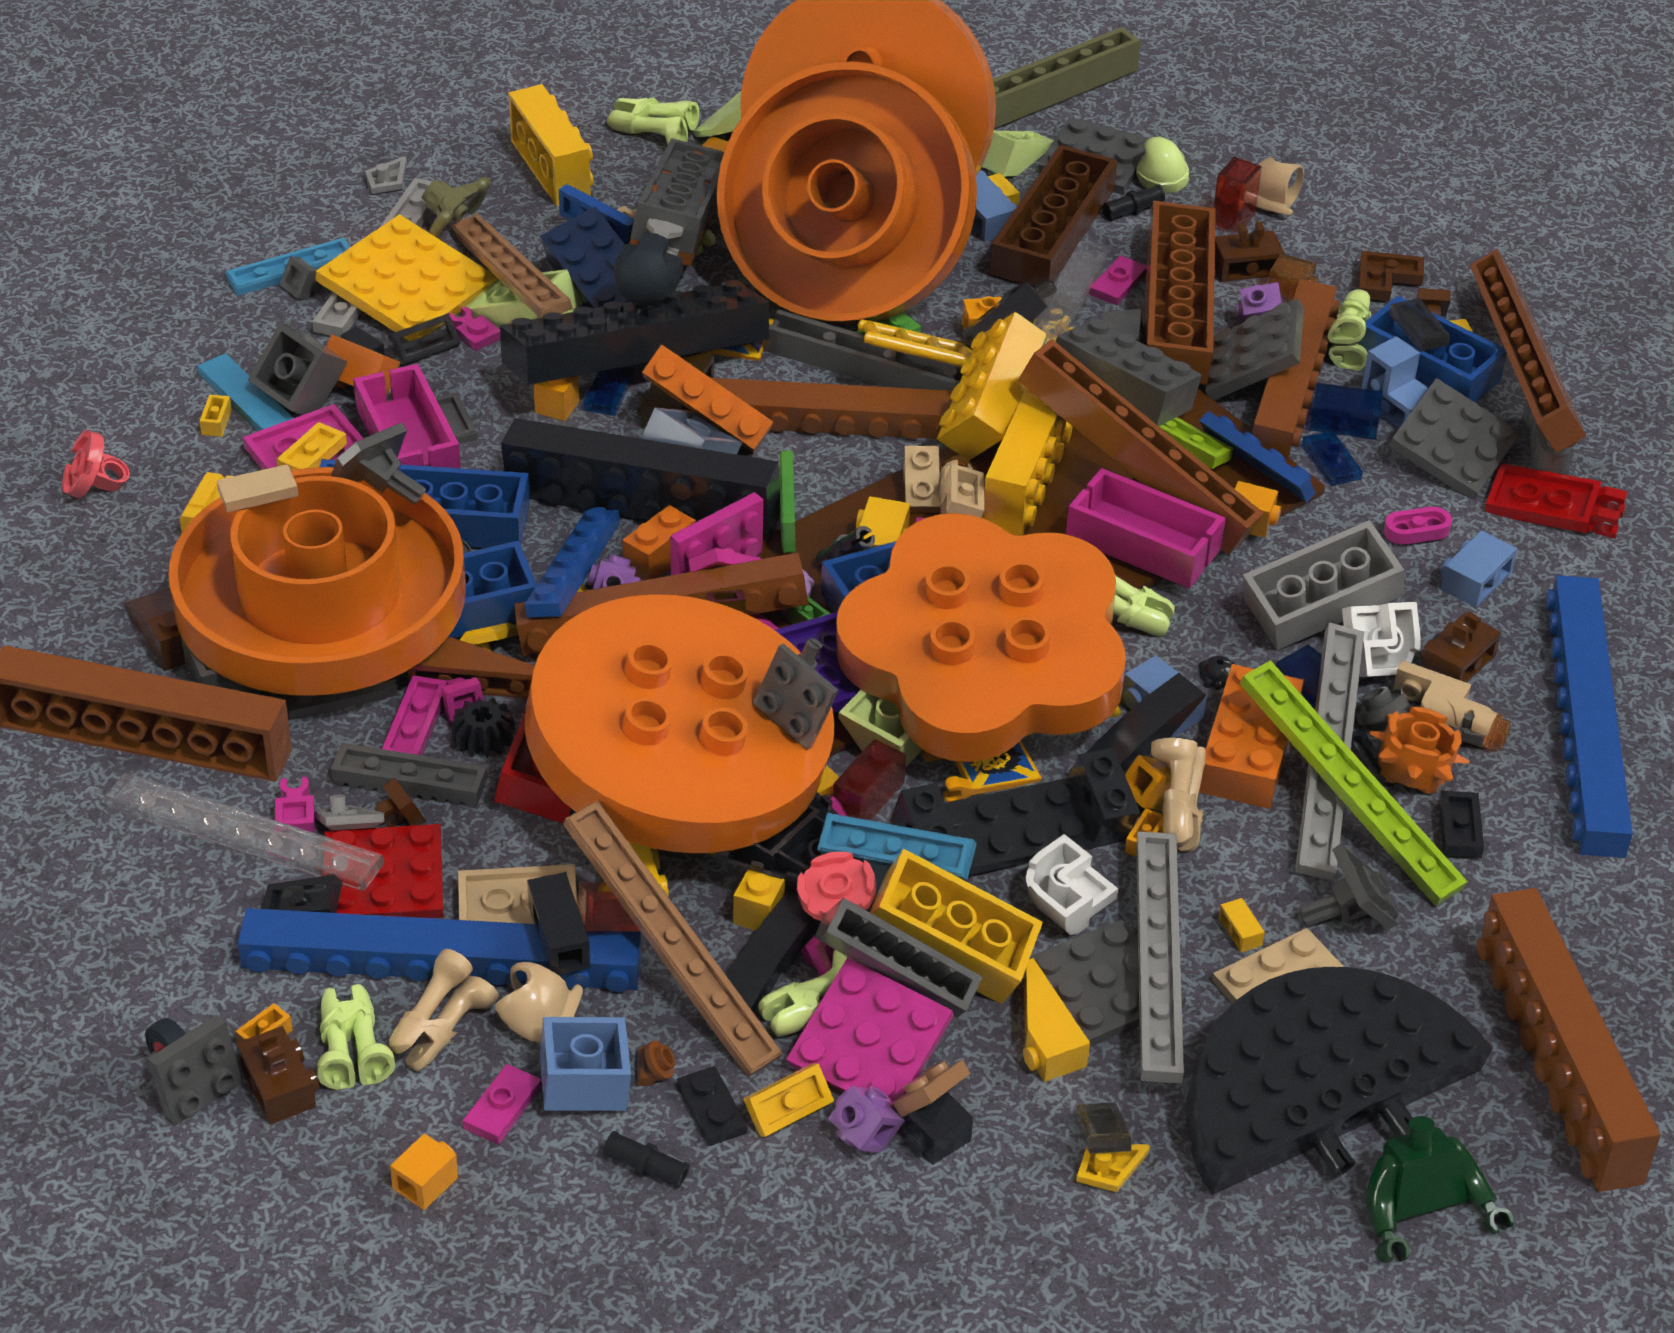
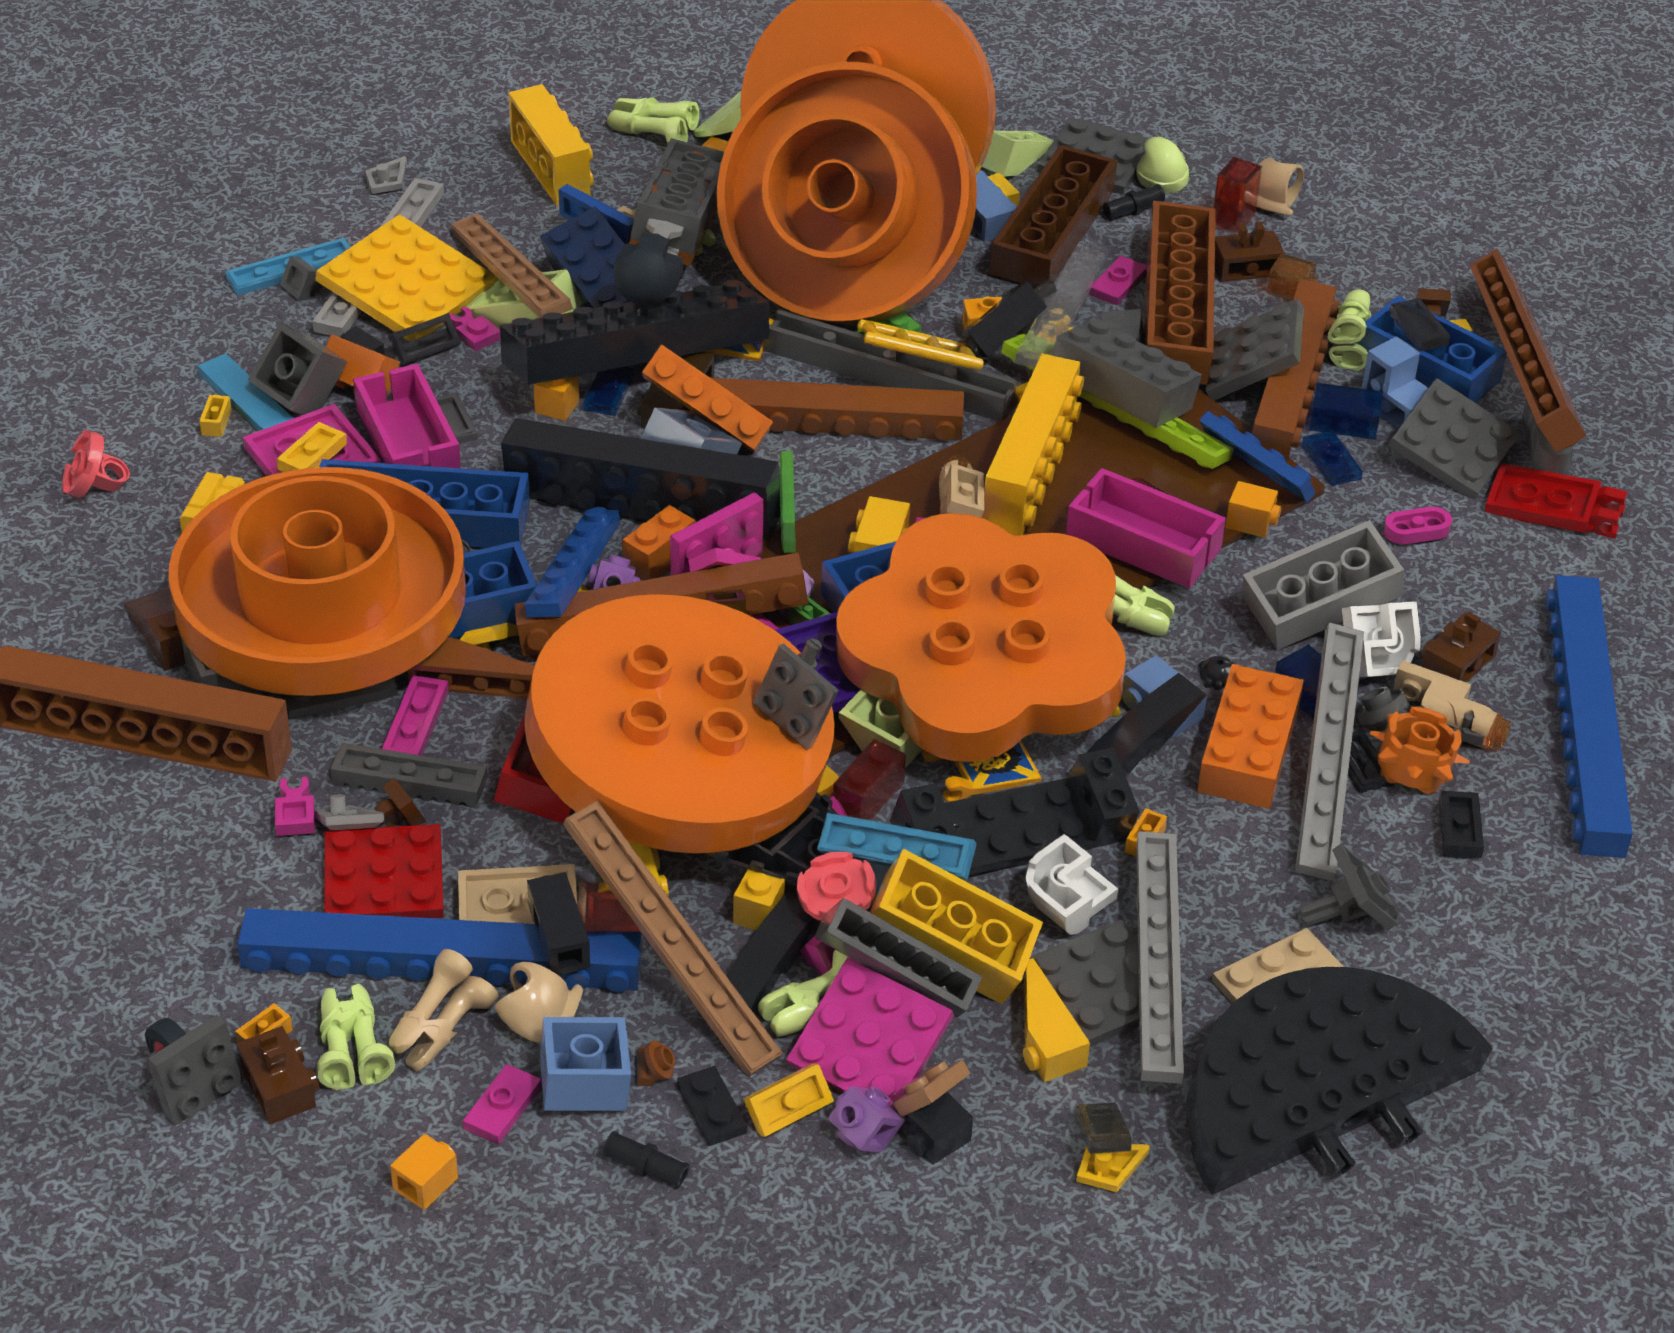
clear tile [103,773,384,891] -> none
tan tile [217,464,298,512] -> none
black plate [262,874,343,913] -> none
dark grey piece [331,422,426,505] -> none
olive piece [421,177,490,239] -> none
dark pink tile [441,677,484,725] -> none
black gear [451,697,515,758] -> none
black pin [816,526,875,569] -> none
tan plate [903,446,940,513] -> none
yellow brick [937,312,1046,461] -> none
olive brick [993,27,1141,128] -> none
dark orange brick [1018,339,1264,555] -> none
light orange brick [1125,755,1171,811] -> none
tan piece [1151,738,1206,853] -> none
yellow piece [1218,898,1265,953] -> none
medium lavender brick [1236,282,1282,322] -> none
lime plate [1239,660,1468,907] -> none
reddish brown plate [1358,250,1424,301] -> none
dark green torso [1365,1116,1514,1263] -> none
medium blue brick [1440,530,1518,608] -> none
dark orange brick [1477,888,1661,1192] -> none

